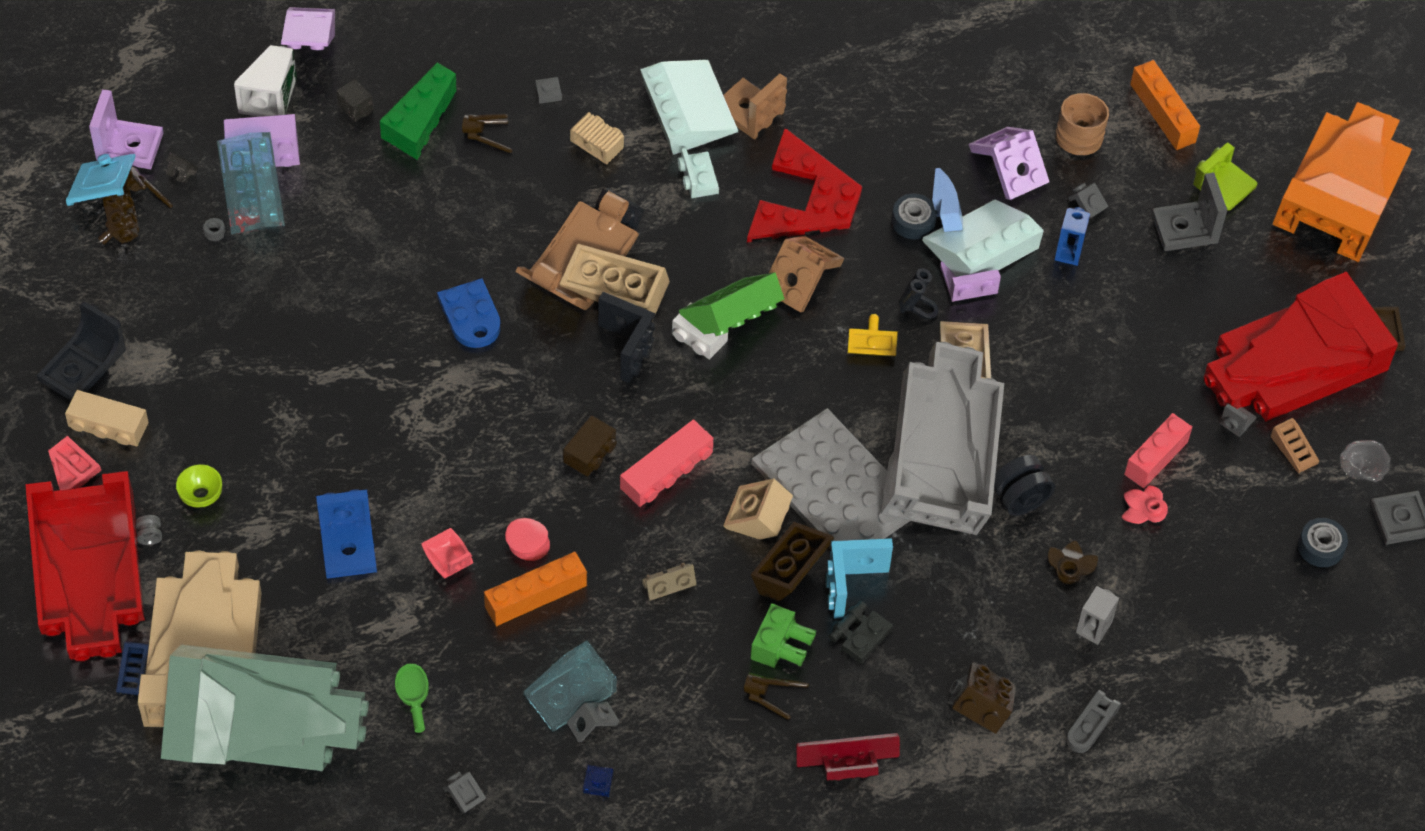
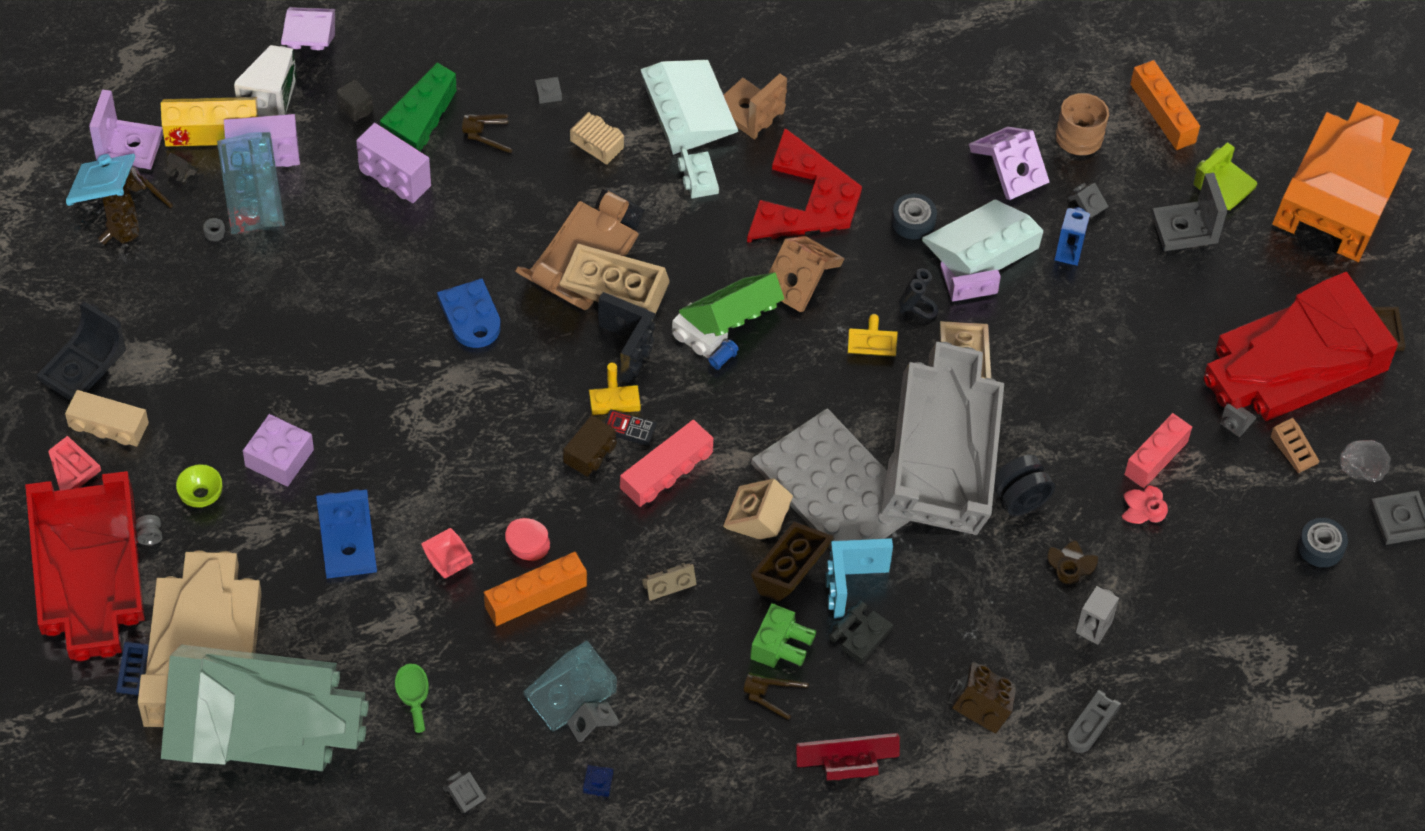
light blue slope [932,168,963,232] -> none
none -> yellow slope [161,97,258,146]
none -> lavender brick [243,414,314,487]
none -> lavender brick [356,123,431,203]
none -> yellow plate [589,363,641,415]
none -> black tile [605,409,657,447]
none -> blue pin [708,340,739,370]

